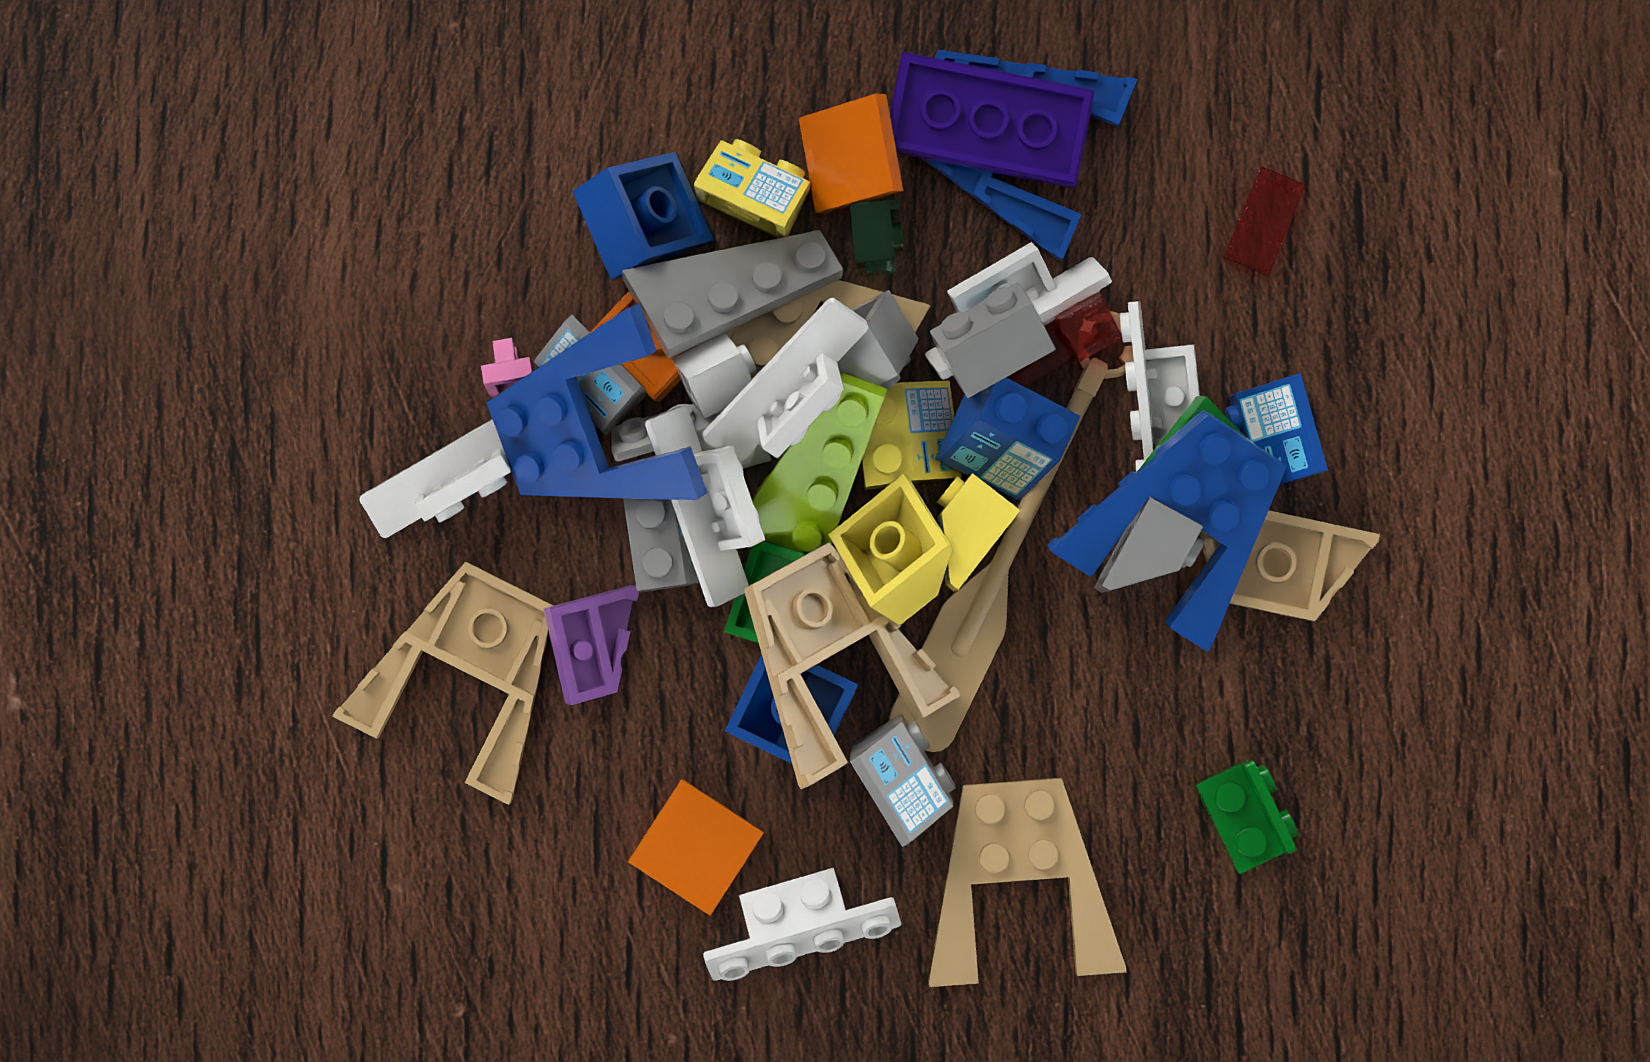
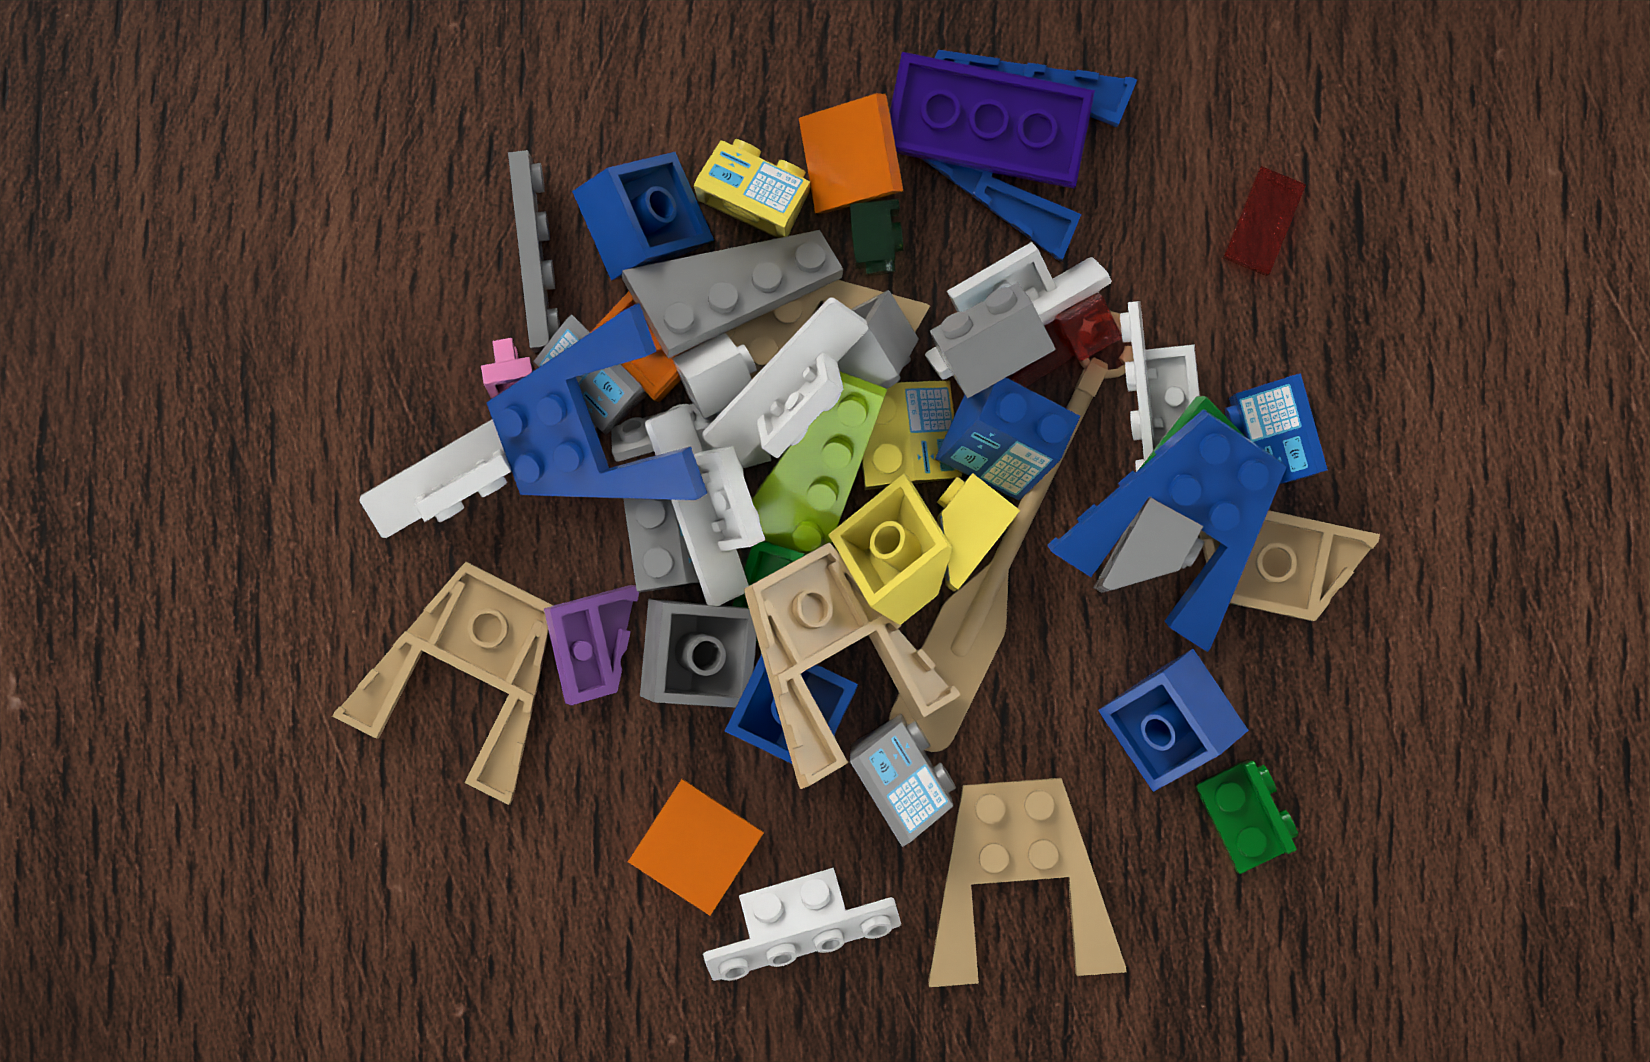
none -> light grey plate [508,150,560,353]
none -> light grey slope [640,598,757,708]
none -> blue slope [1098,649,1249,792]

